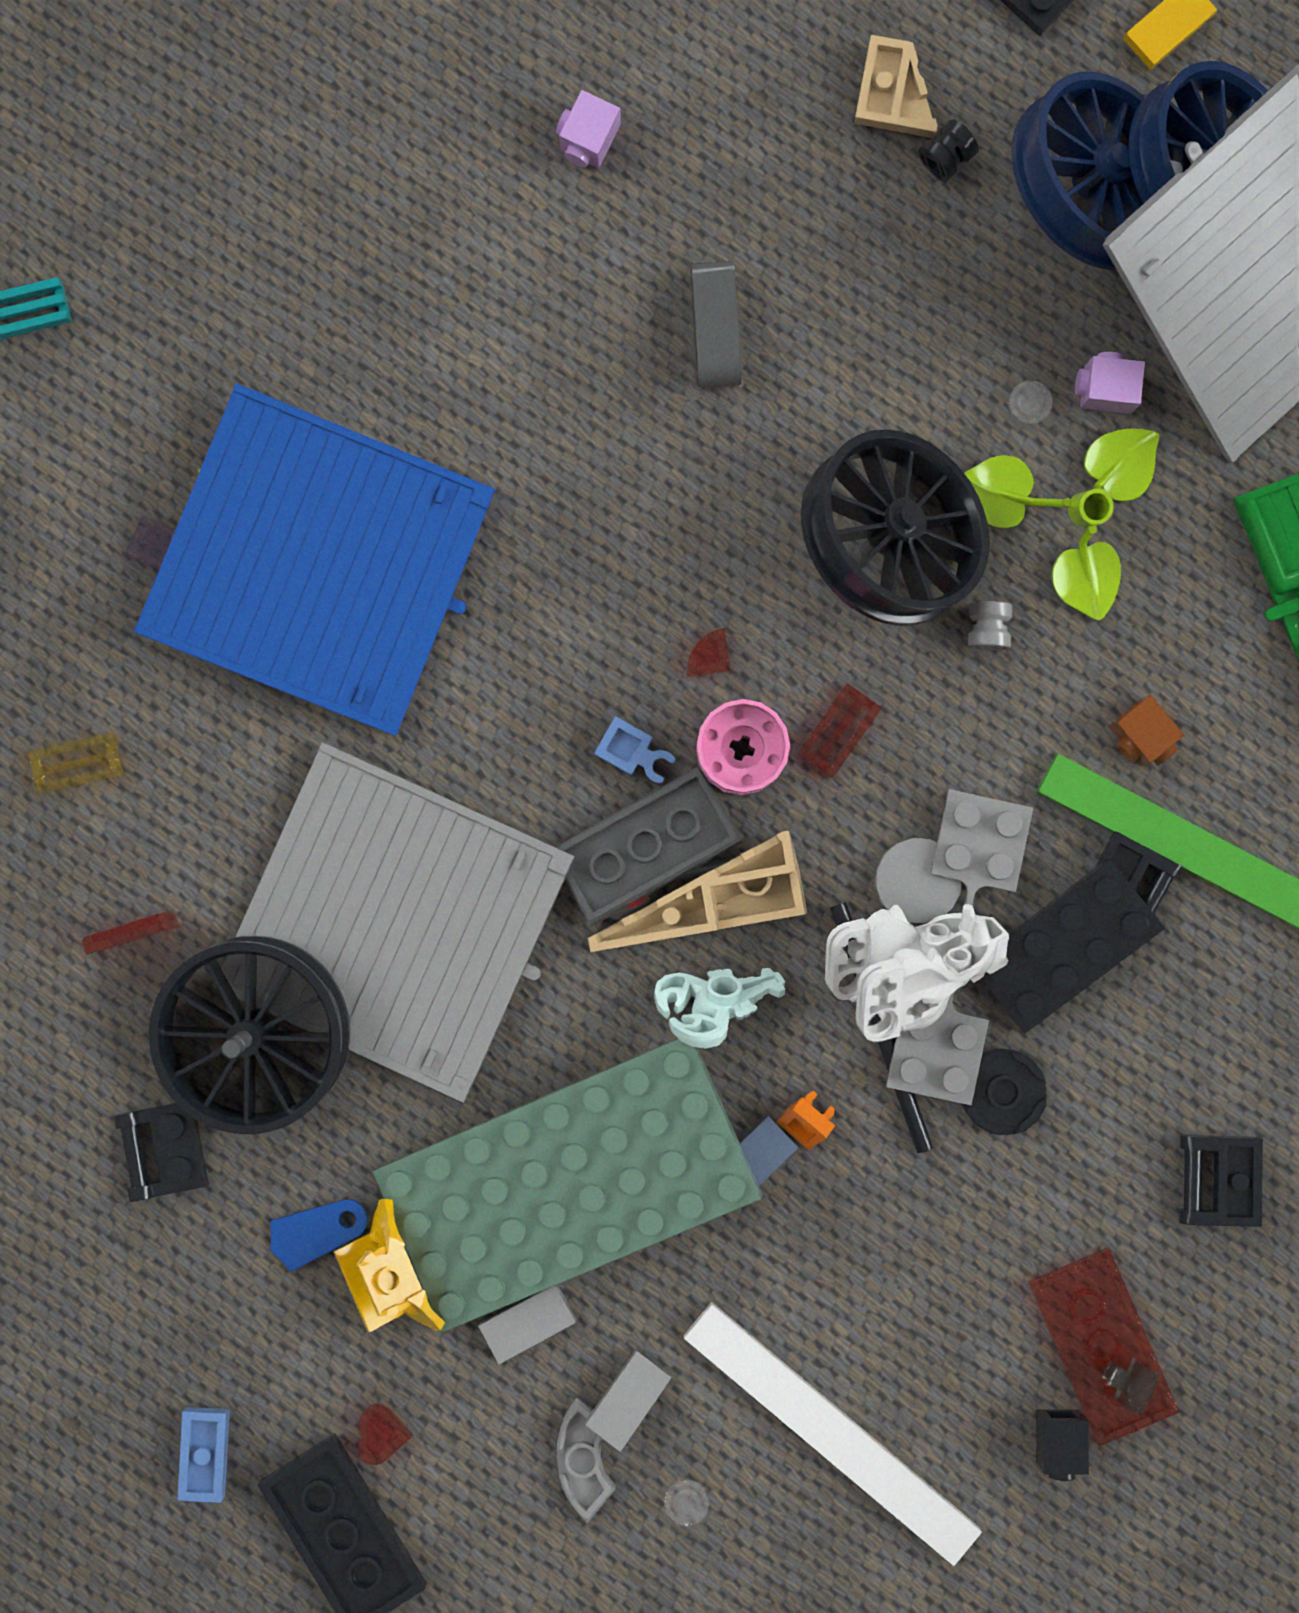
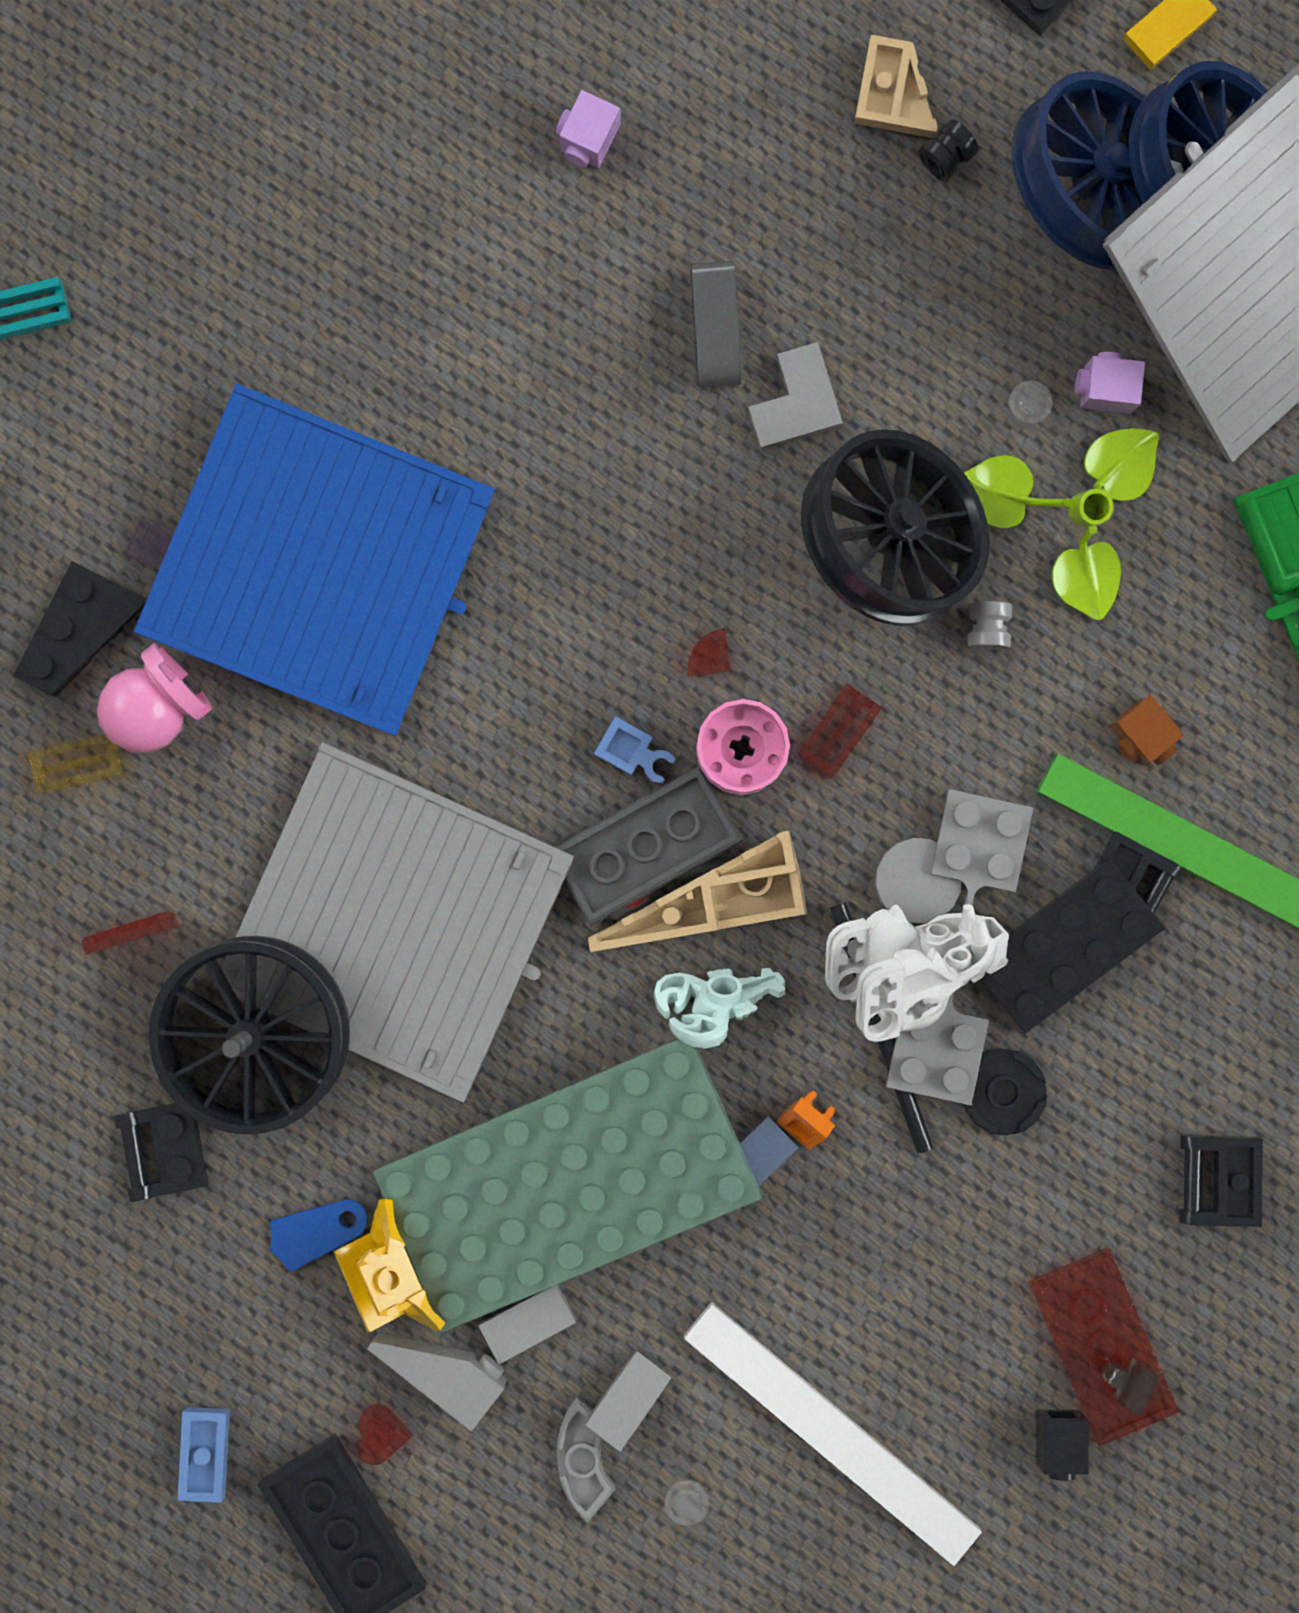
none -> black wing [13,561,147,697]
none -> bright pink tile [97,642,213,753]
none -> light grey slope [367,1333,507,1431]
none -> light grey tile [748,342,843,451]

